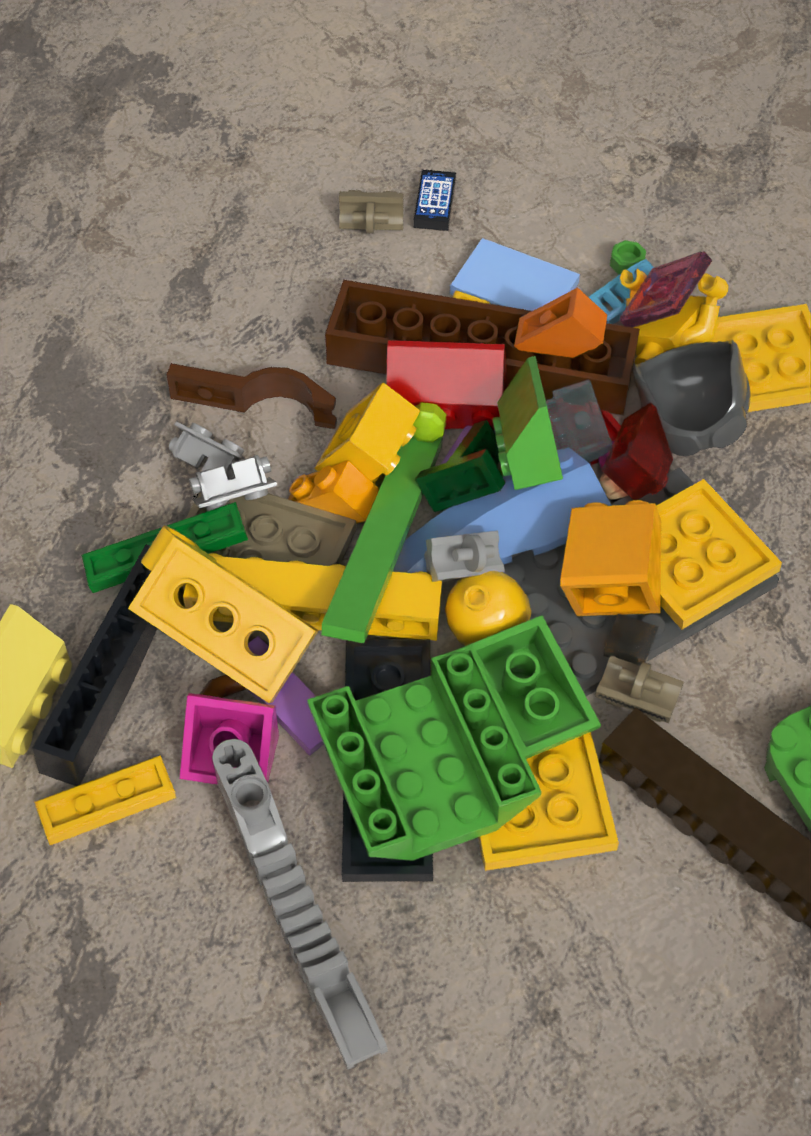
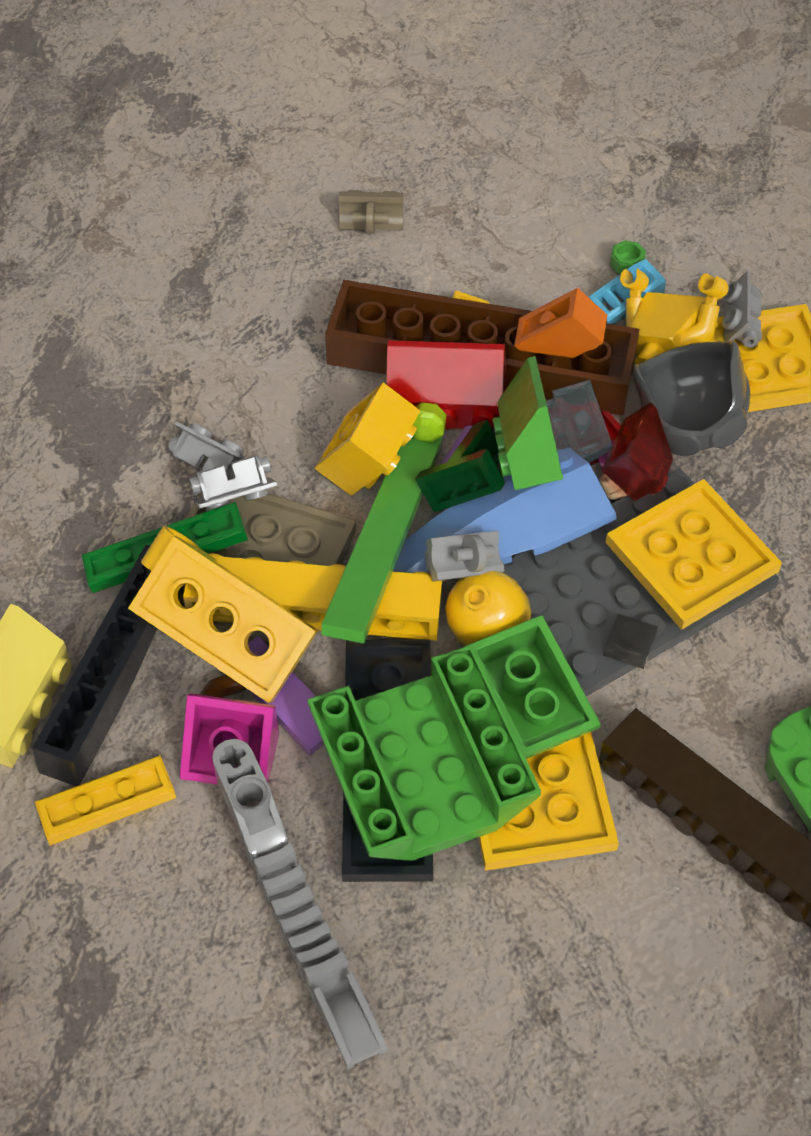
reddish brown piece [166,363,337,429] -> none
light orange slope [288,460,379,524] -> none
tile [413,169,456,231] -> none
light blue tile [450,238,580,311] -> none
light orange slope [560,500,661,616] -> none
dark tan hips [595,655,684,723] -> none
clear pink tile [620,251,712,328] -> none
none -> light grey hinge [722,270,762,347]

